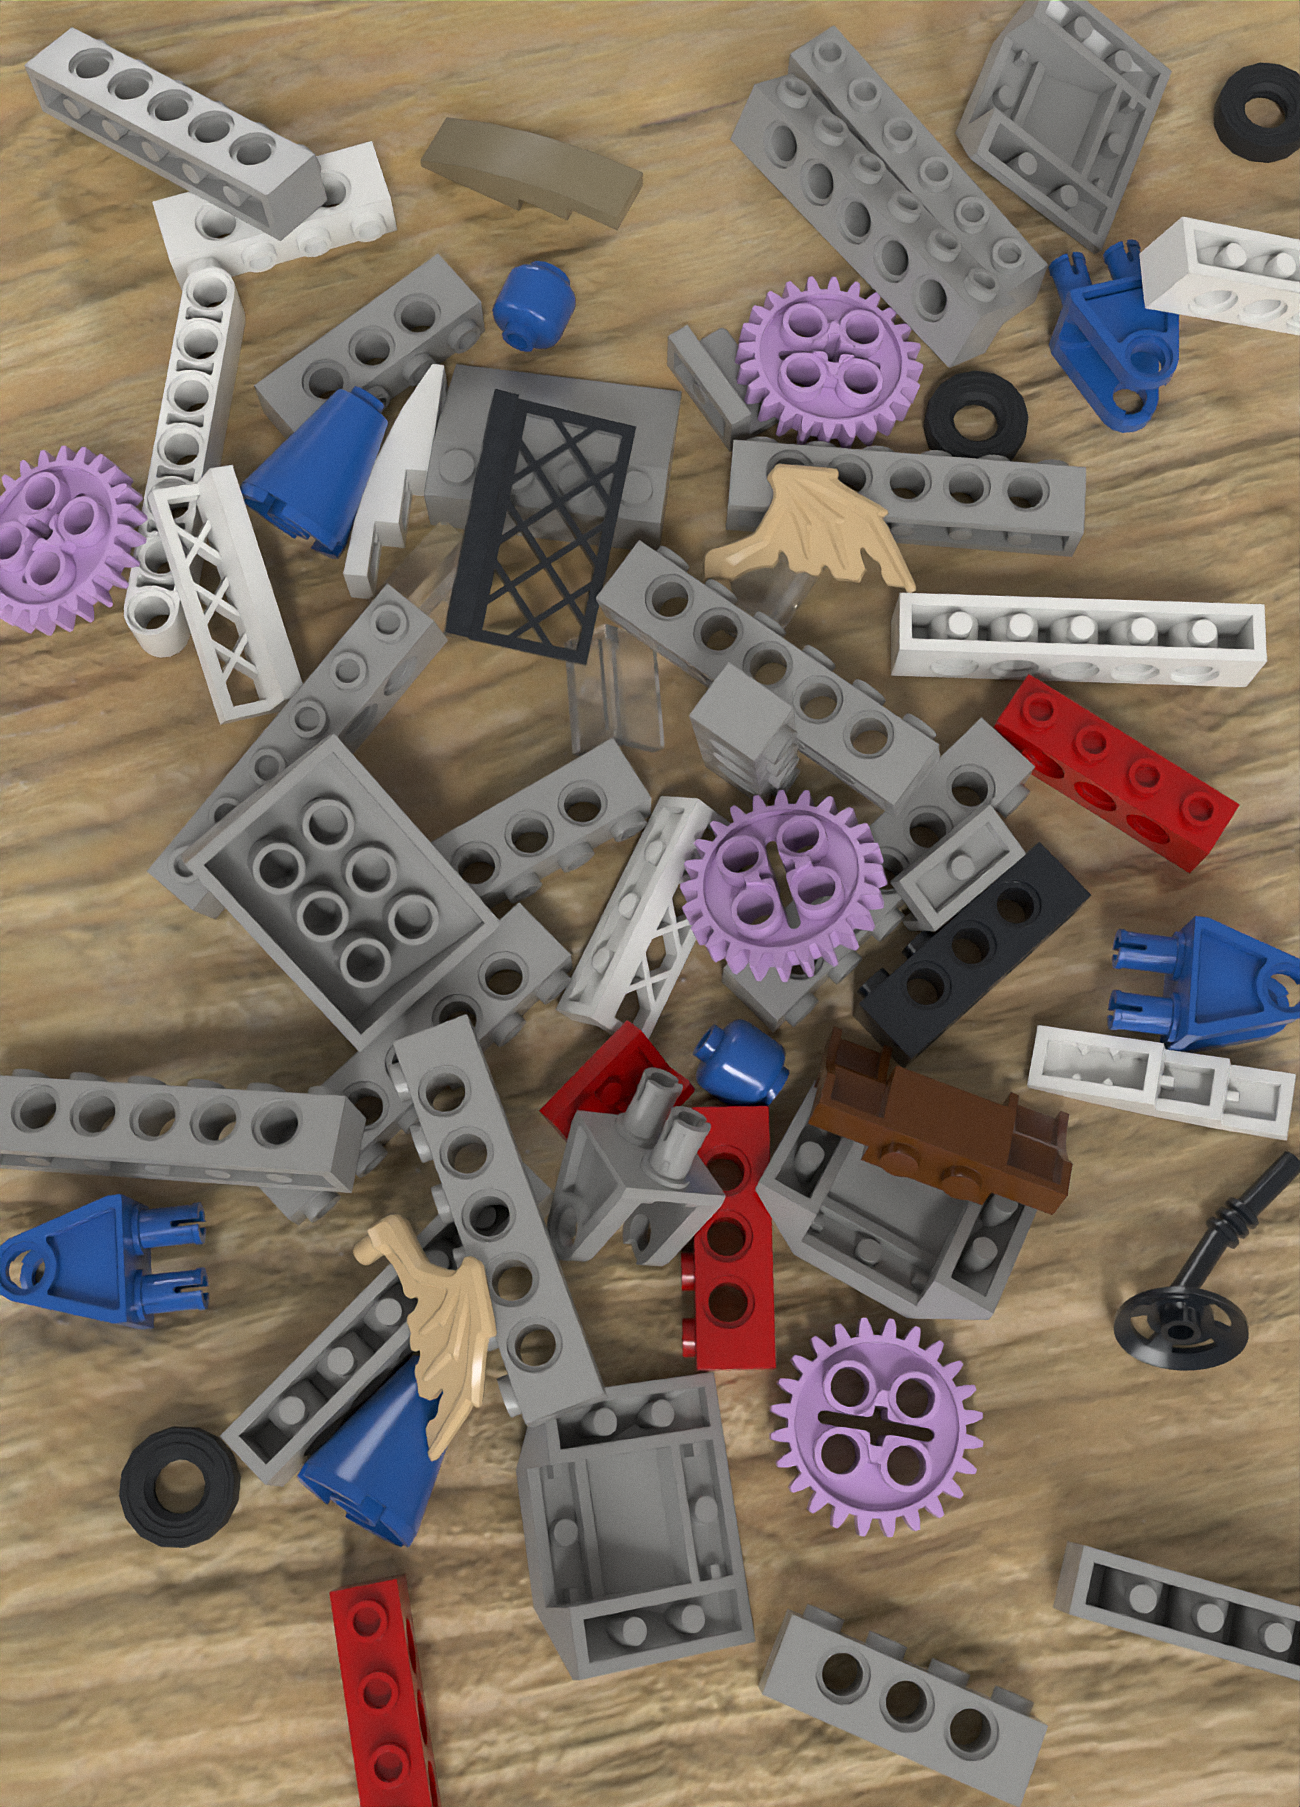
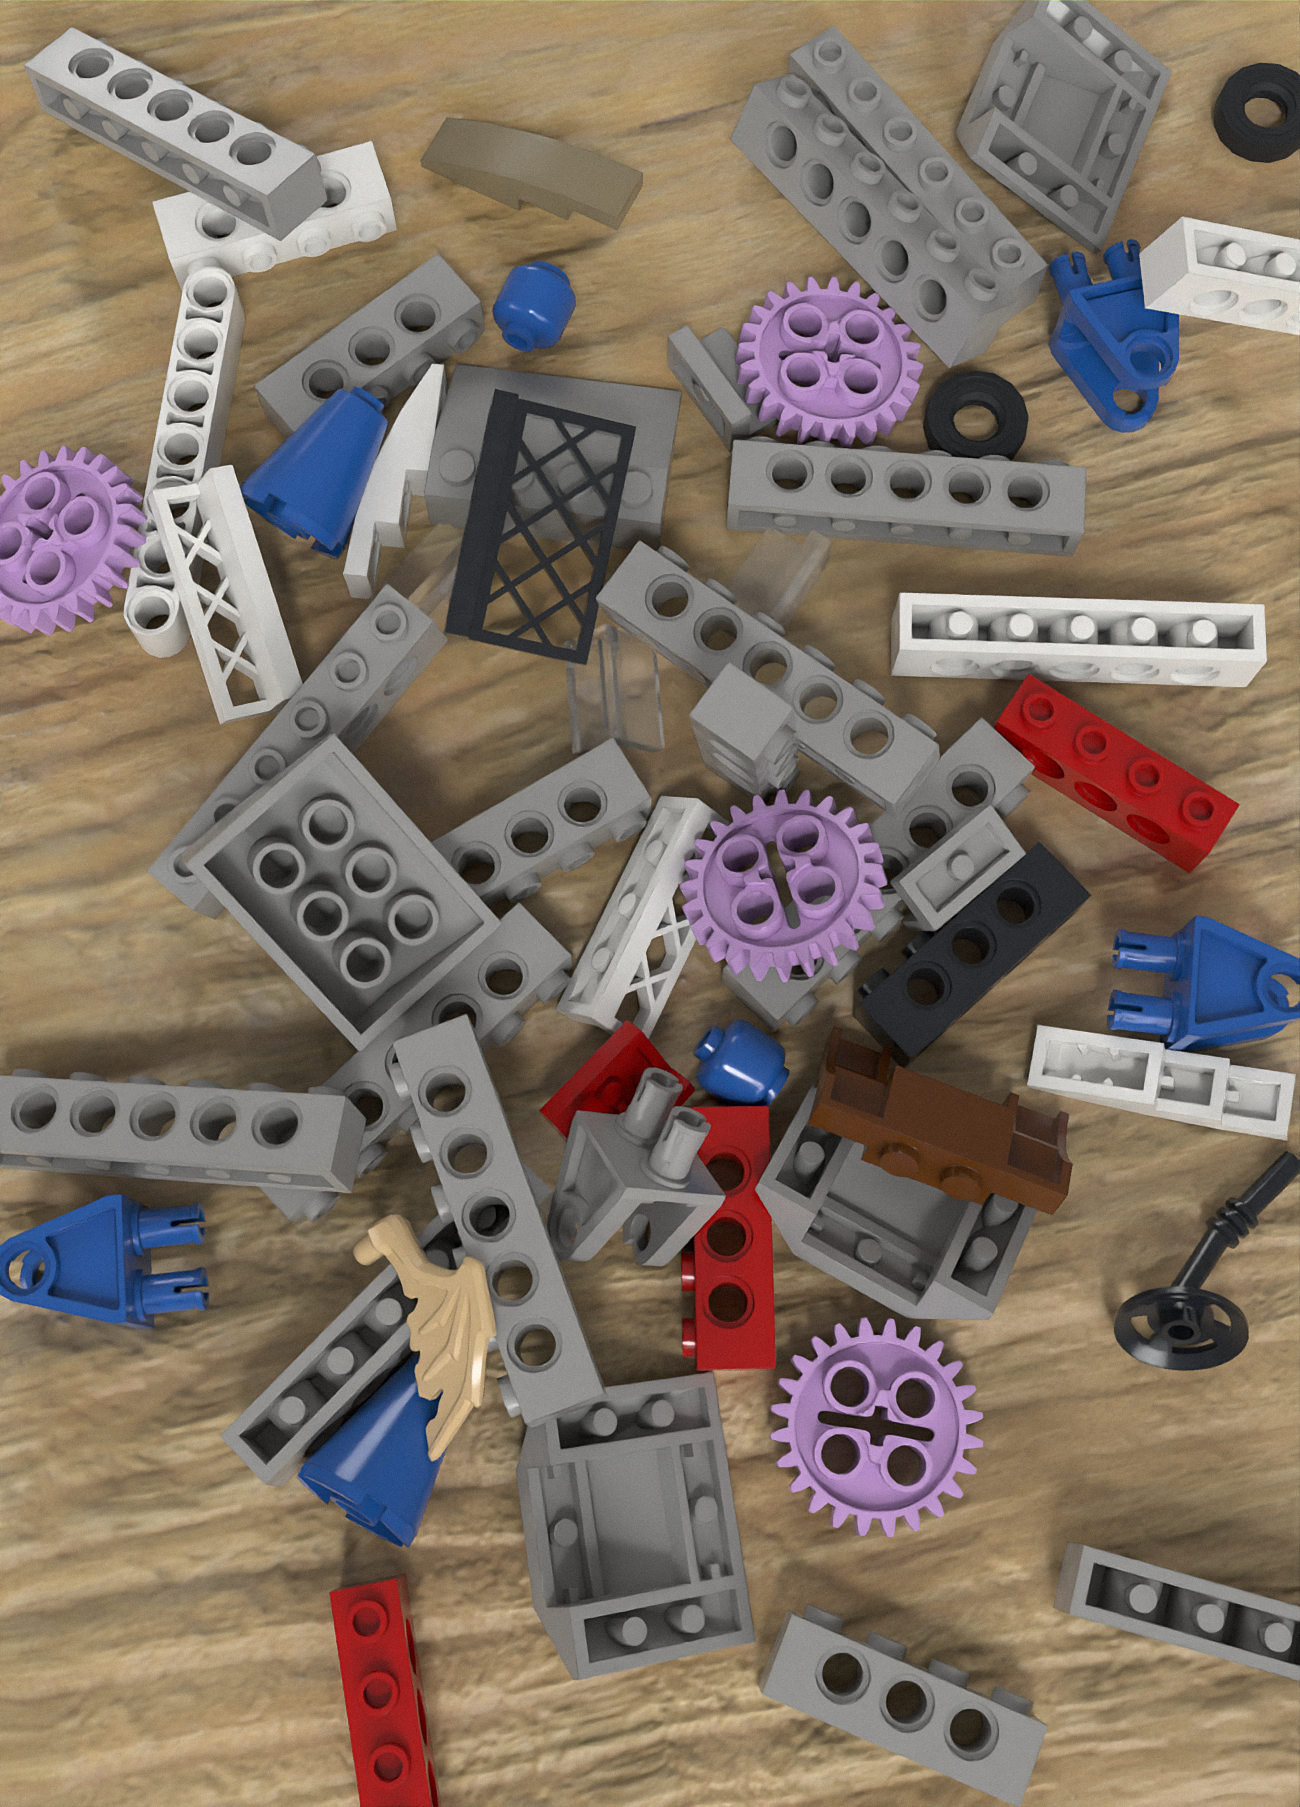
black tyre [119,1426,241,1548] -> none
tan animal [703,463,916,593] -> none

